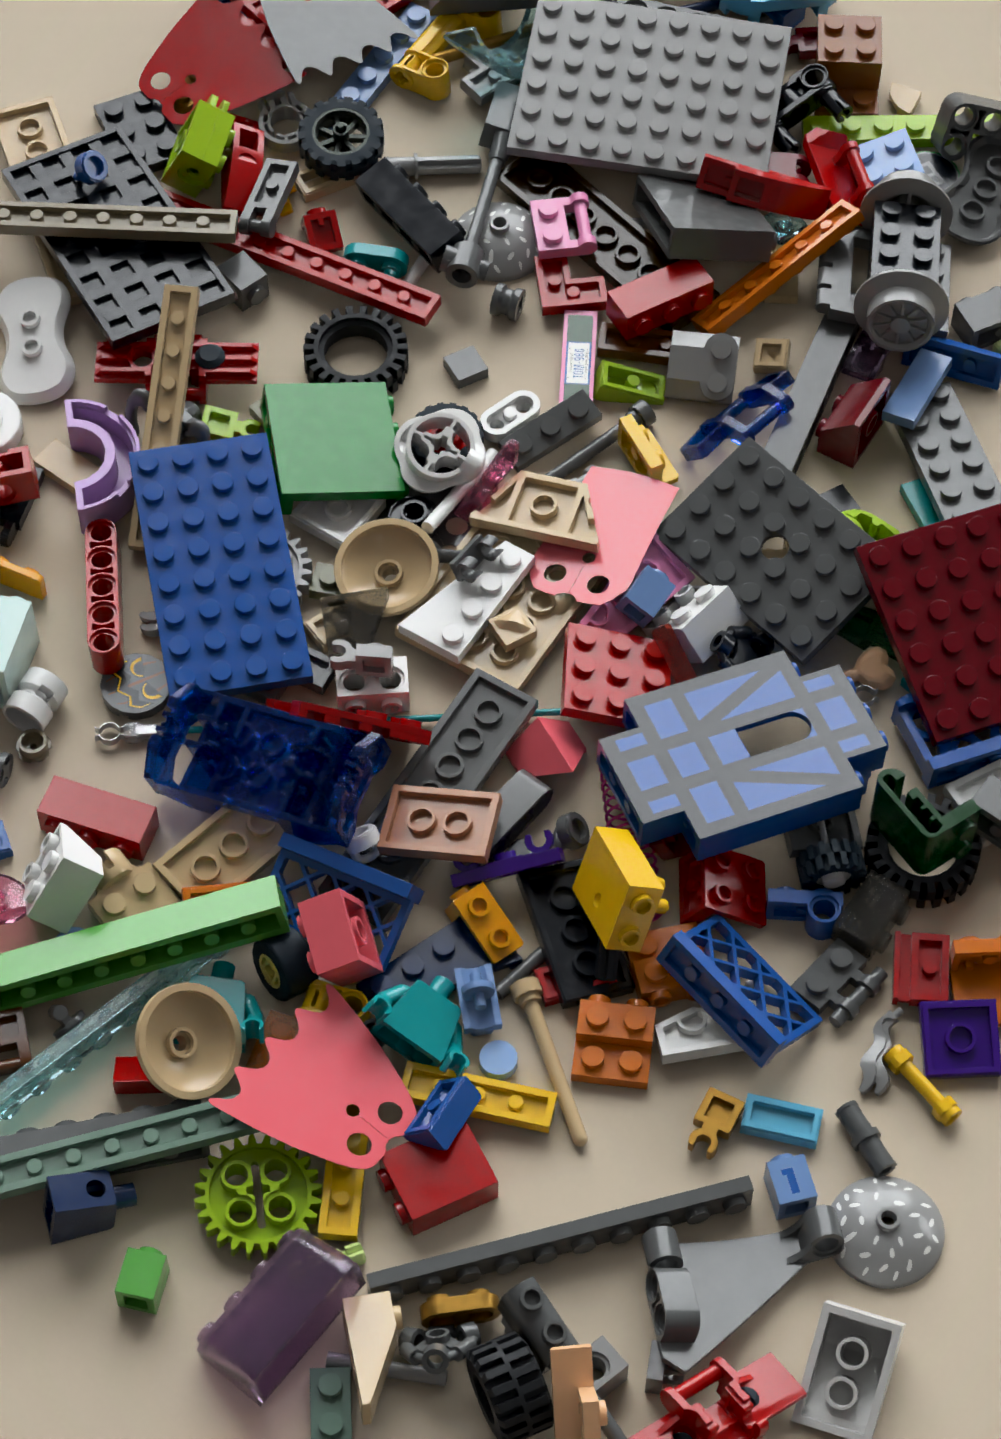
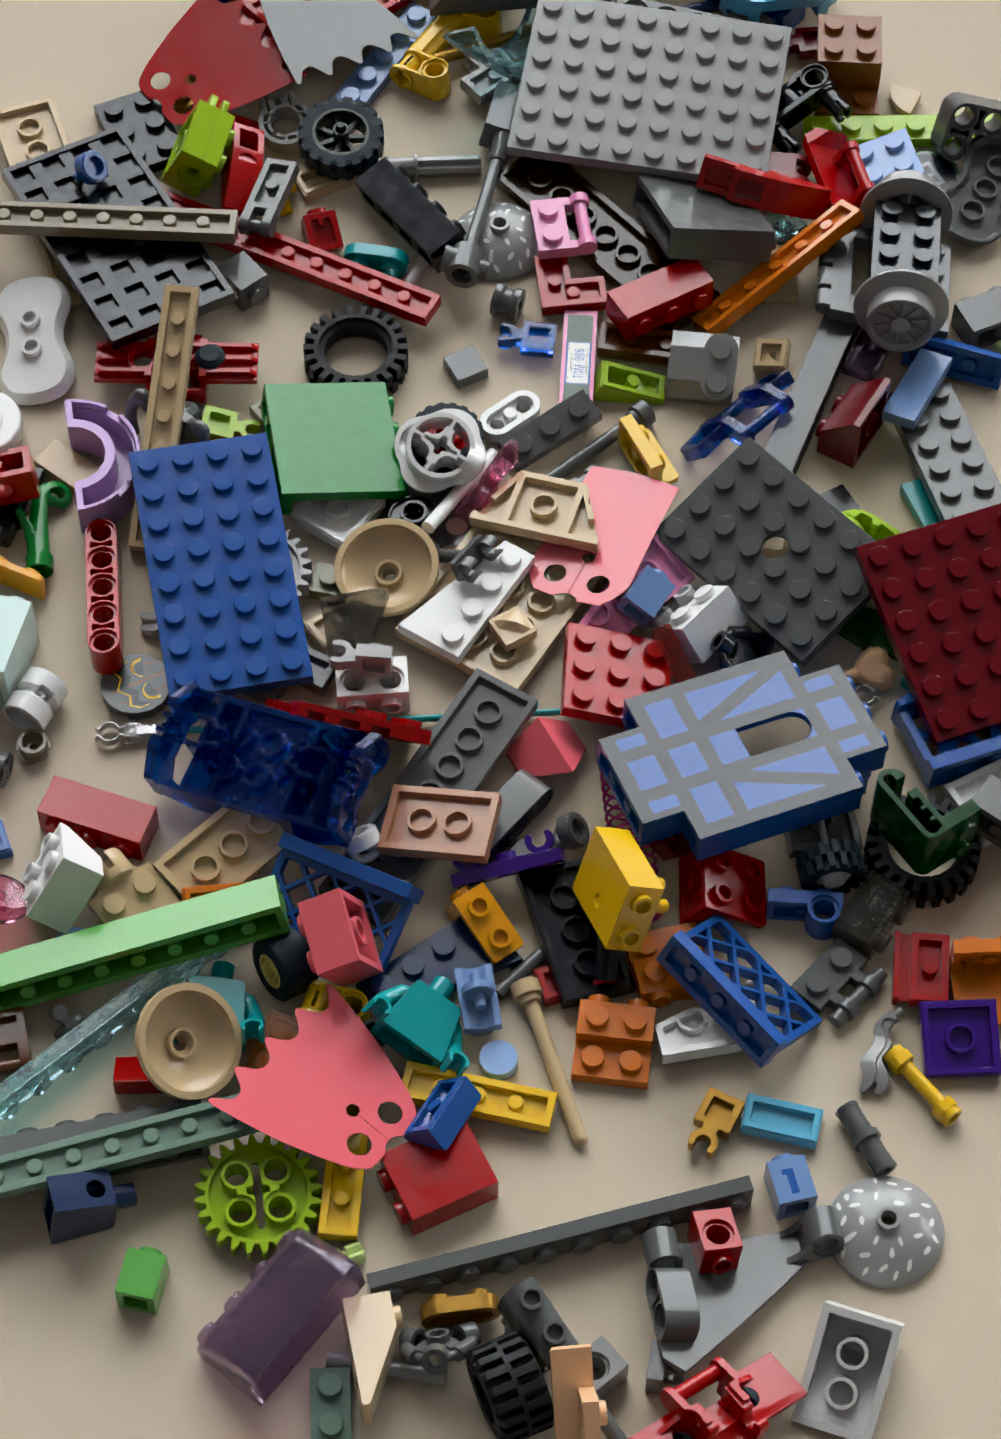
none -> green plant [15,481,72,579]
none -> clear blue plate [498,321,557,359]
none -> red brick [687,1207,743,1274]

